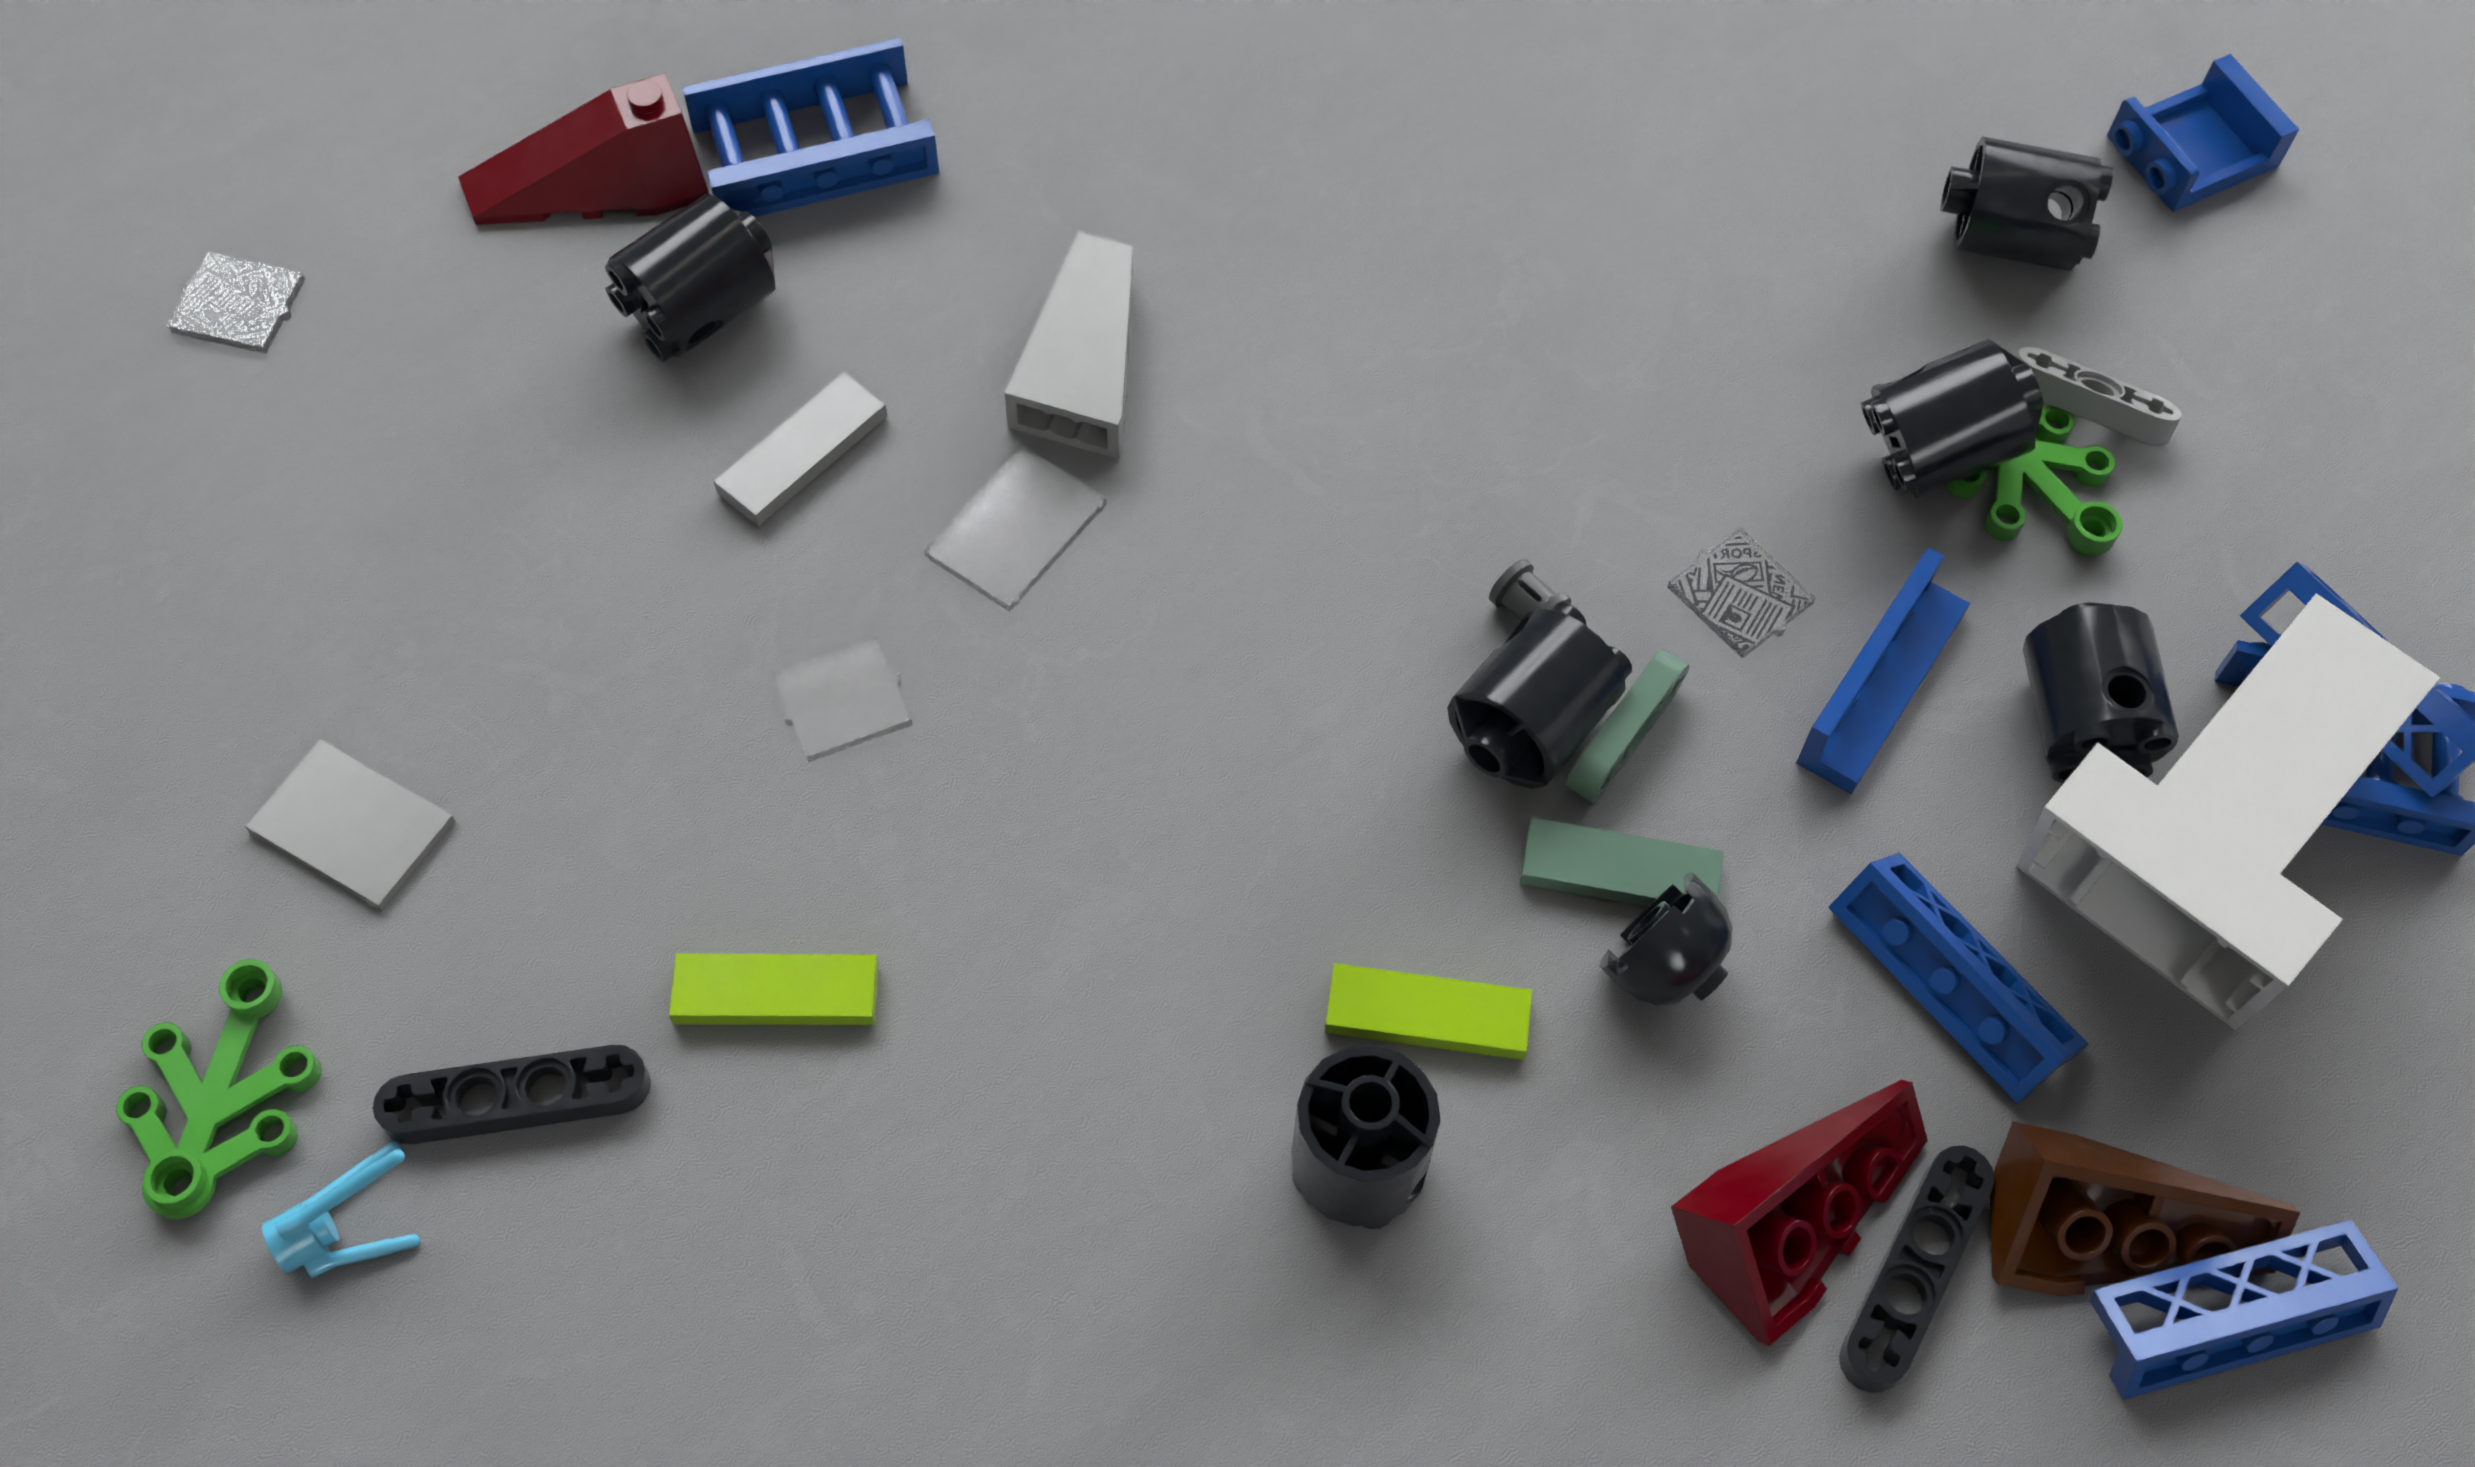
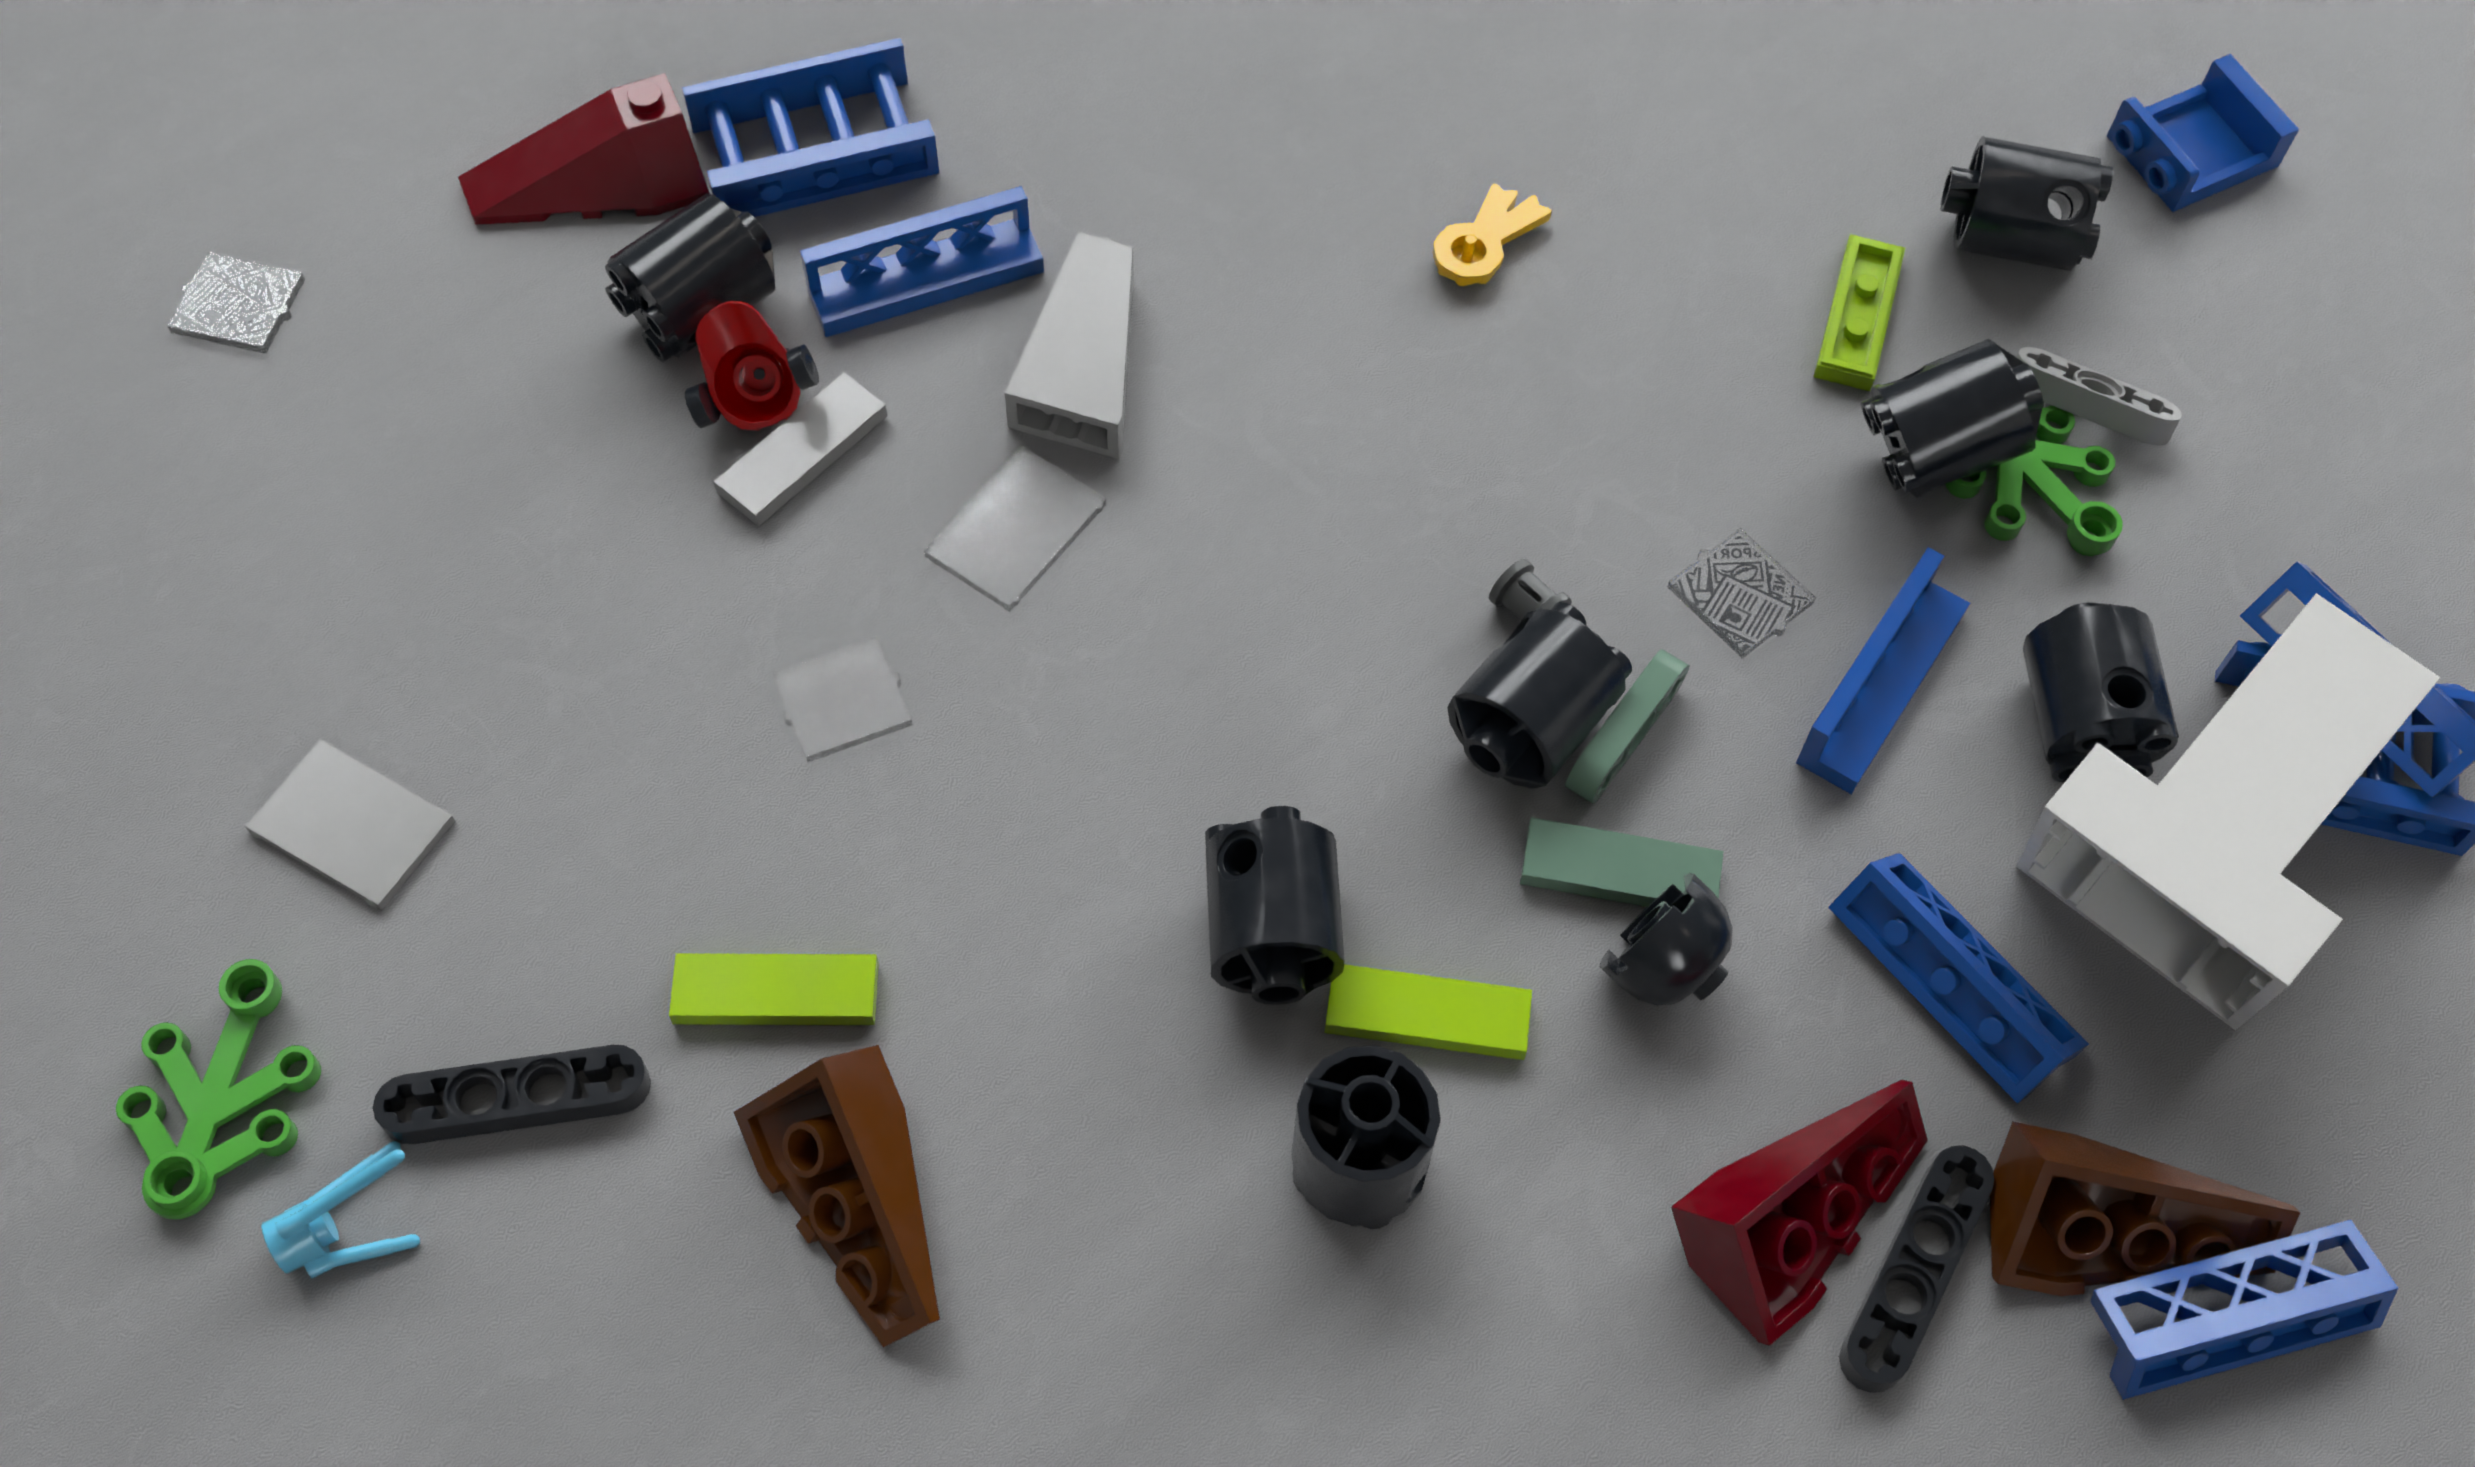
none -> red cap [685,301,819,431]
none -> reddish brown wedge [733,1045,940,1347]
none -> blue fence [800,186,1044,338]
none -> black cylinder [1205,806,1345,1005]
none -> yellow piece [1432,183,1552,286]
none -> lime tile [1813,234,1905,392]

